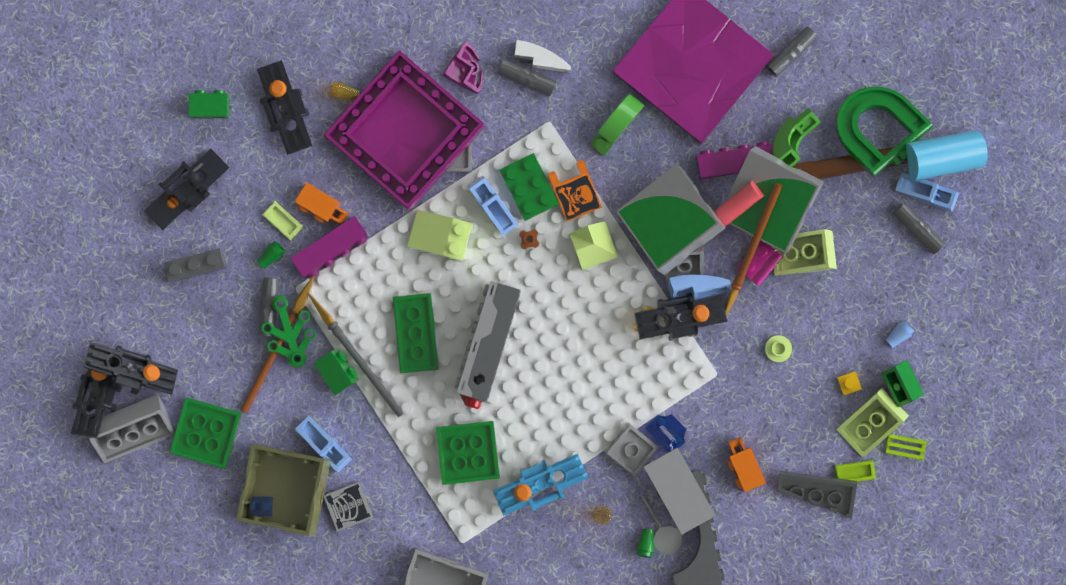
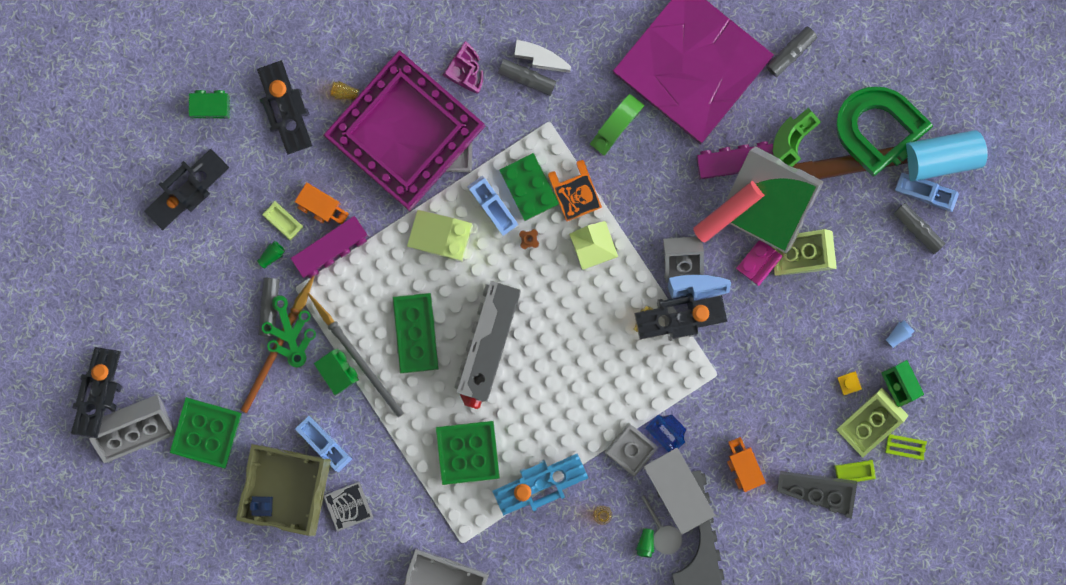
black piece [84,342,178,395] -> none
dark grey brick [164,248,227,283] -> none
green tile [616,164,725,275] -> none
dark orange piece [725,183,783,316] -> none
yellowish green piece [765,335,792,362] -> none

